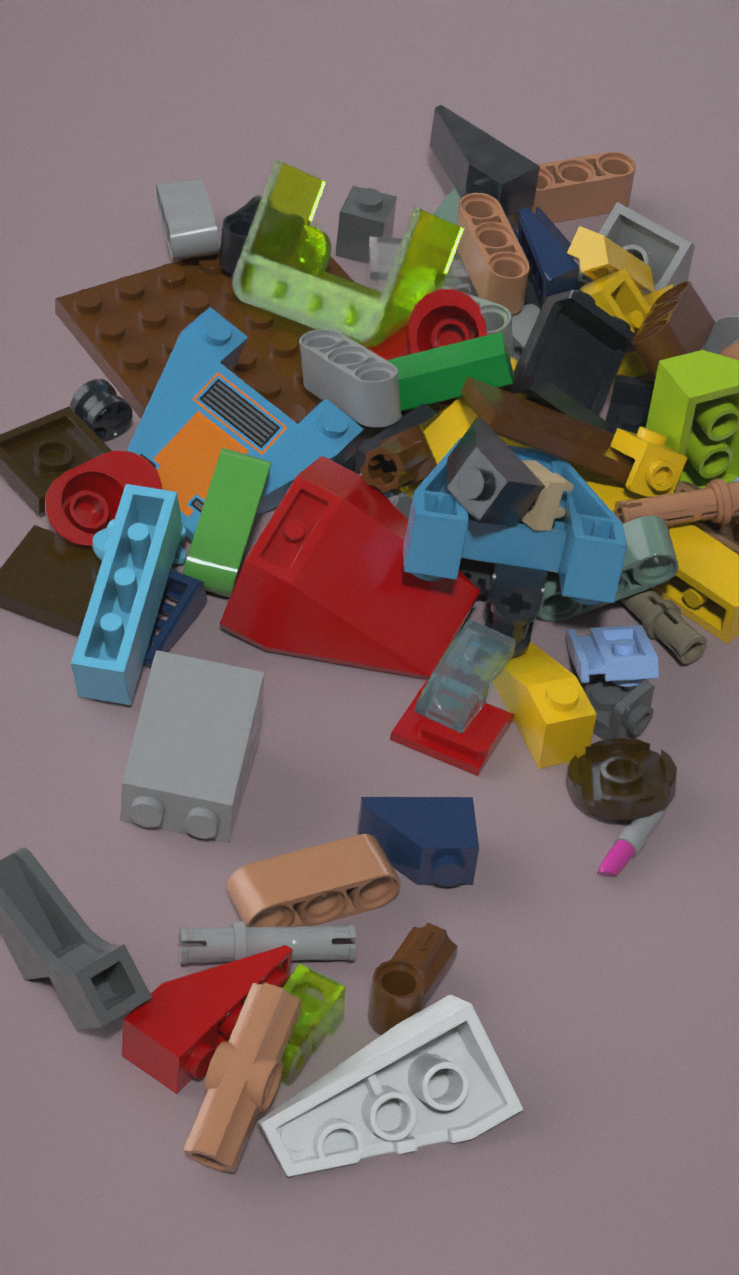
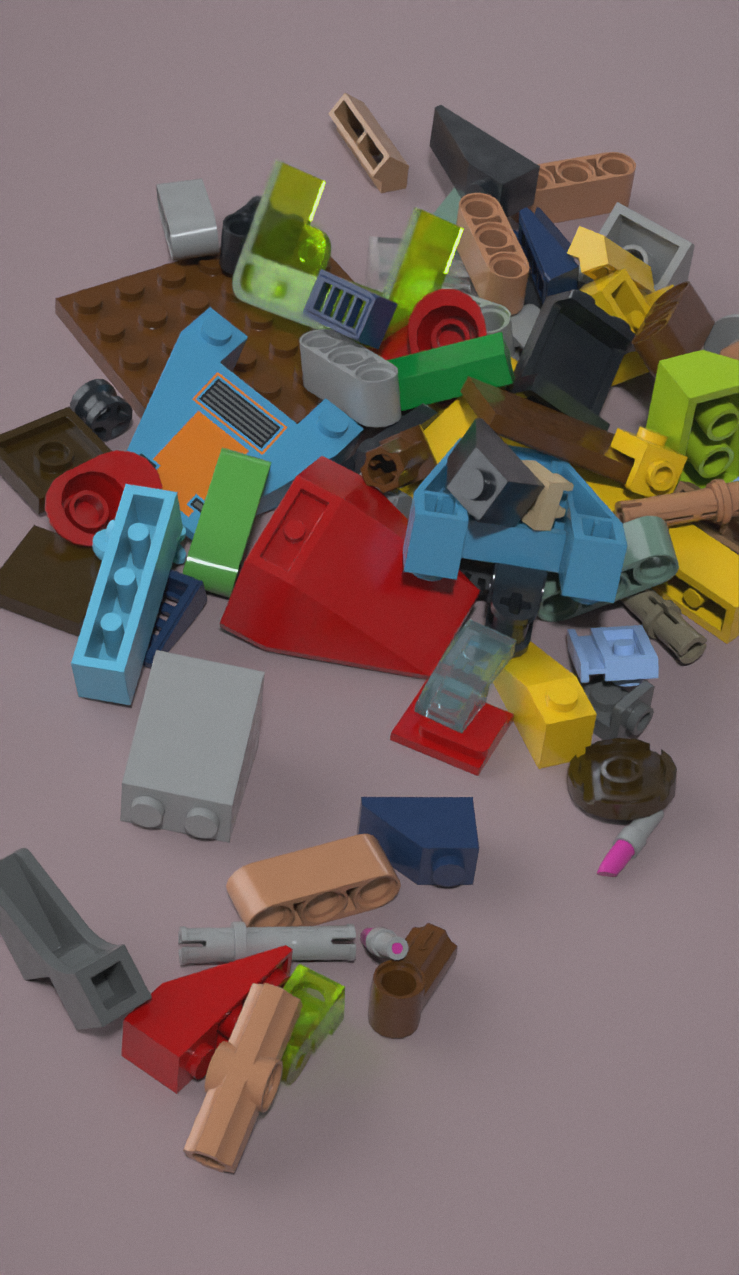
white wedge [258,994,524,1177] -> none
dark grey brick [335,186,397,267] -> none
black bracket [606,375,655,434] -> none
none -> dark blue slope [302,269,398,349]
none -> medium nougat piece [328,93,409,193]
none -> light grey piece [360,927,408,960]

